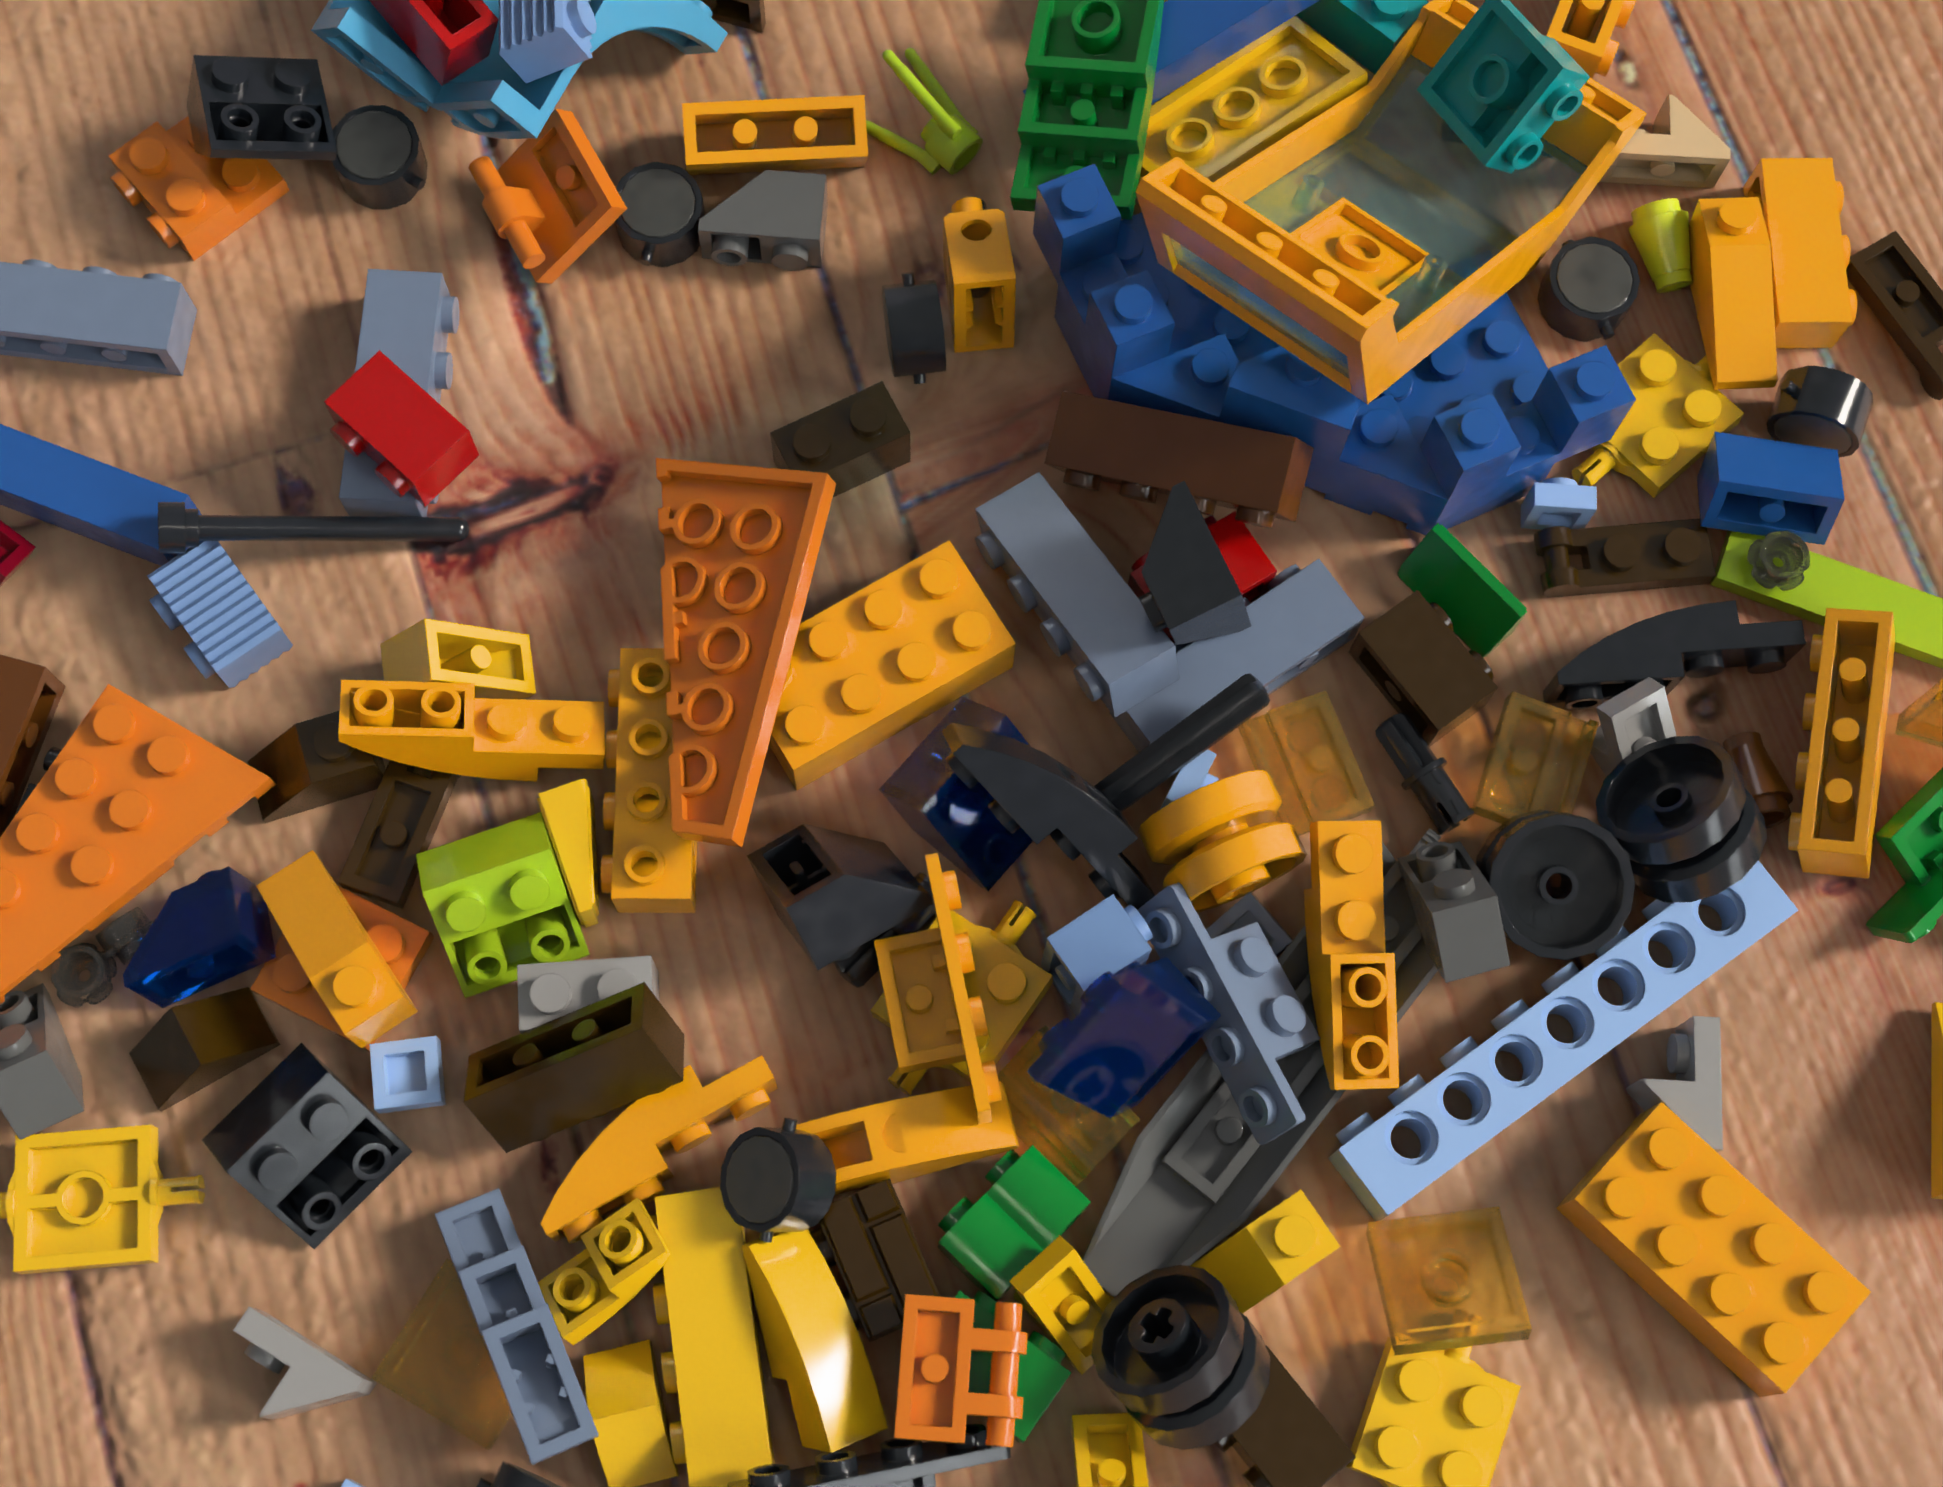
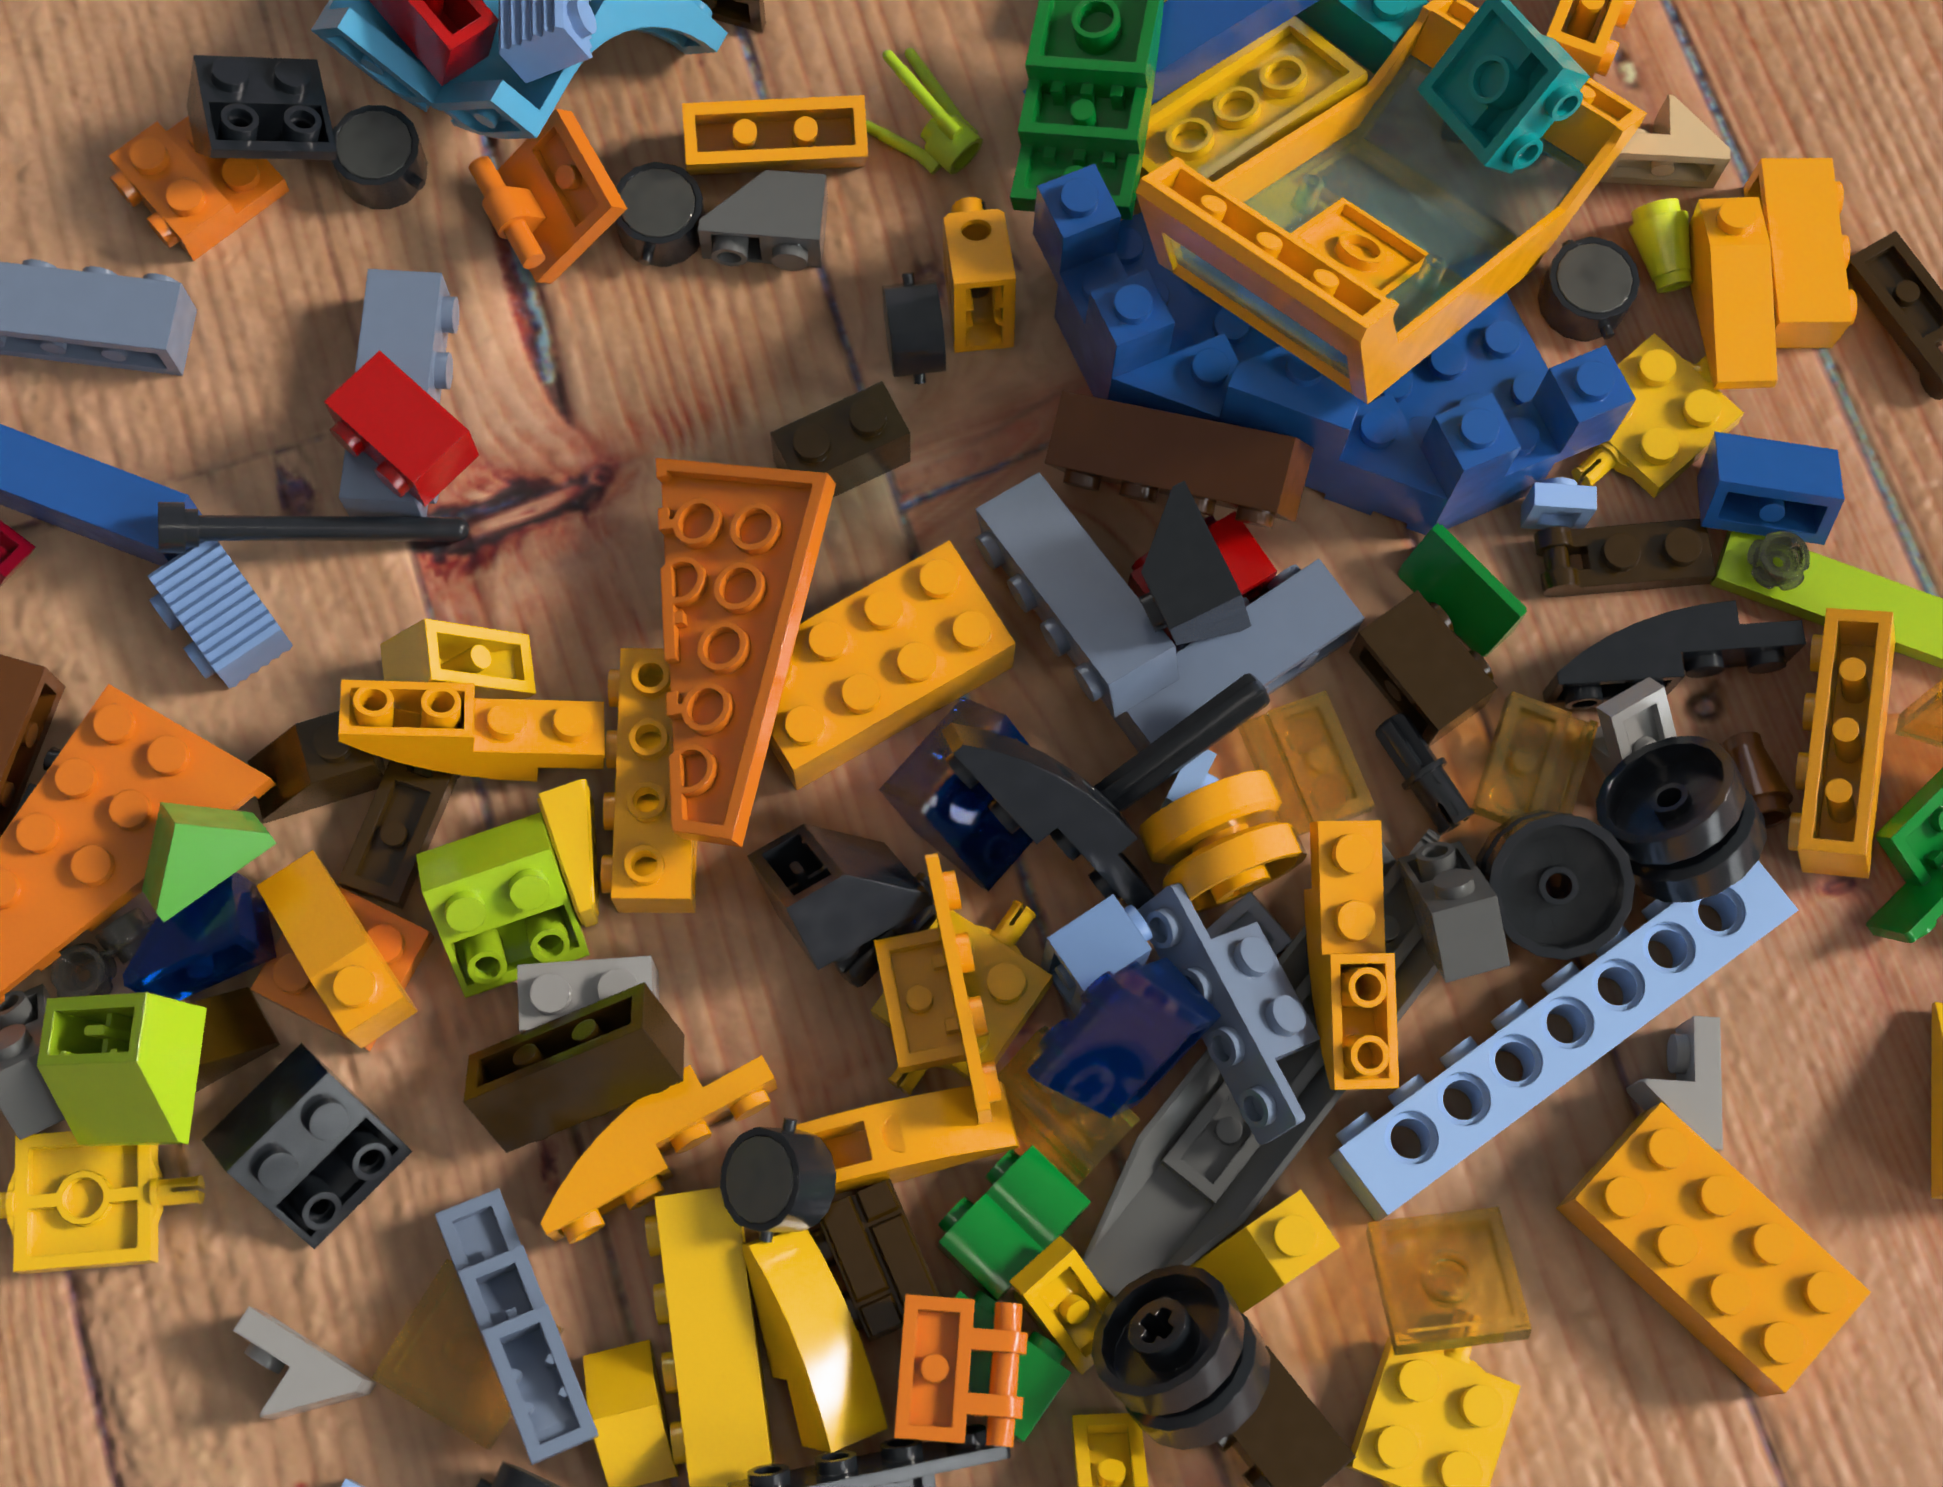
light blue plate [370,1036,446,1114] -> none
yellow slope [538,1198,671,1346] -> none
black piece [1766,366,1873,458] -> none
none -> lime slope [37,992,207,1146]
none -> bright green slope [142,802,277,922]

